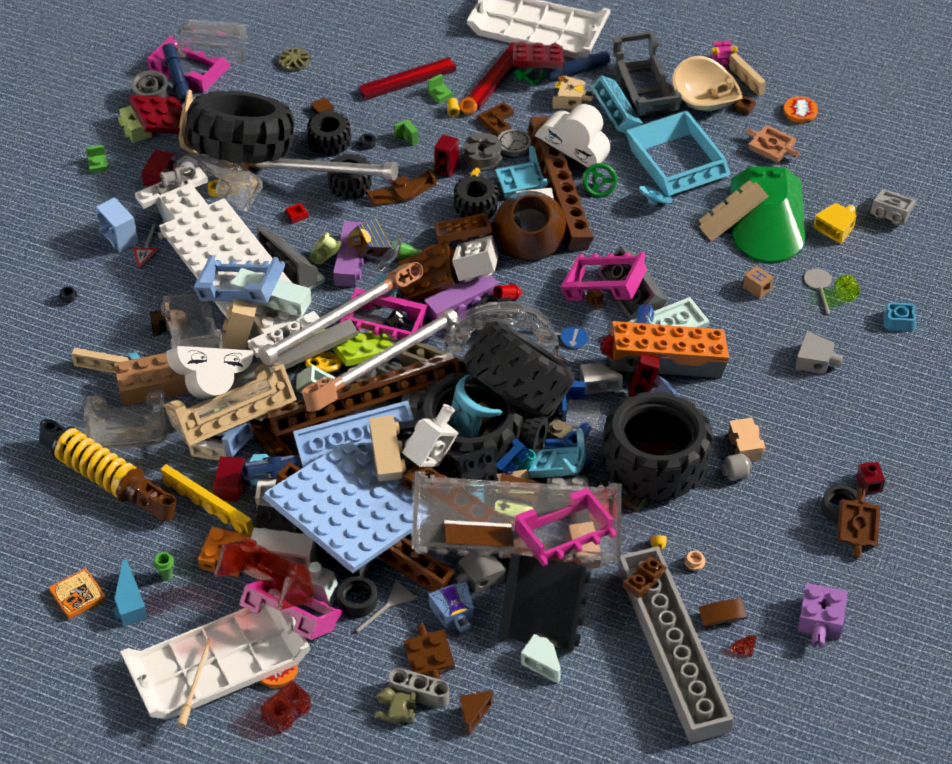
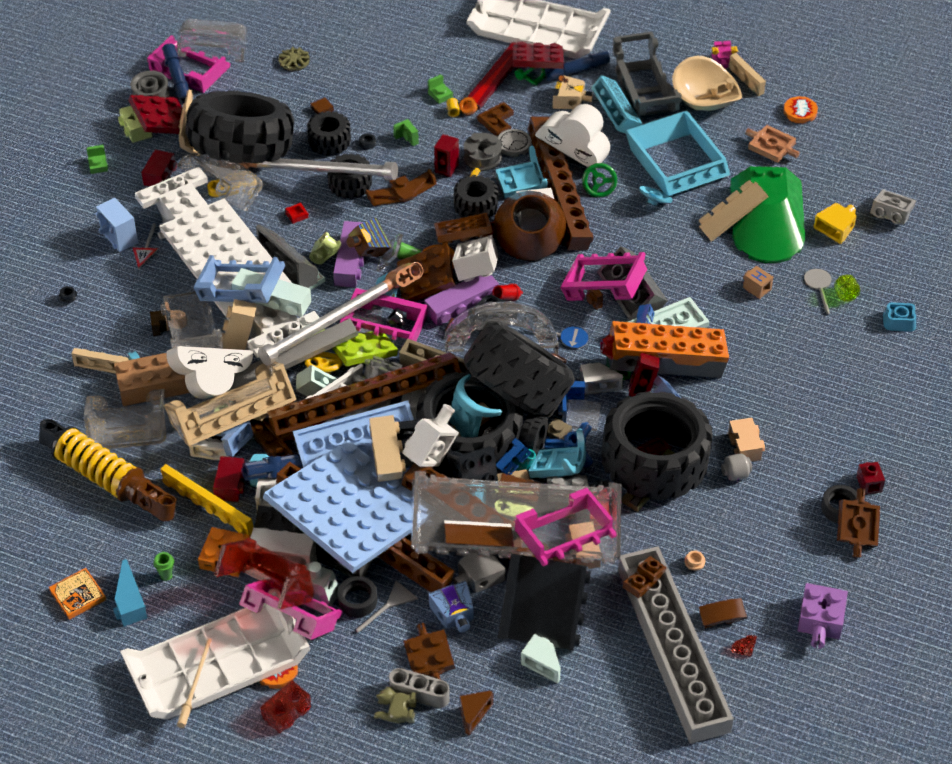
light grey connector [160,162,196,187] -> none
flat silver piece [302,308,458,411] -> none
dark red tile [358,57,457,100] -> none
yellow hinge [650,535,667,550] -> none
reddish brown tile [733,96,757,116] -> none
light grey torso [795,332,843,374] -> none

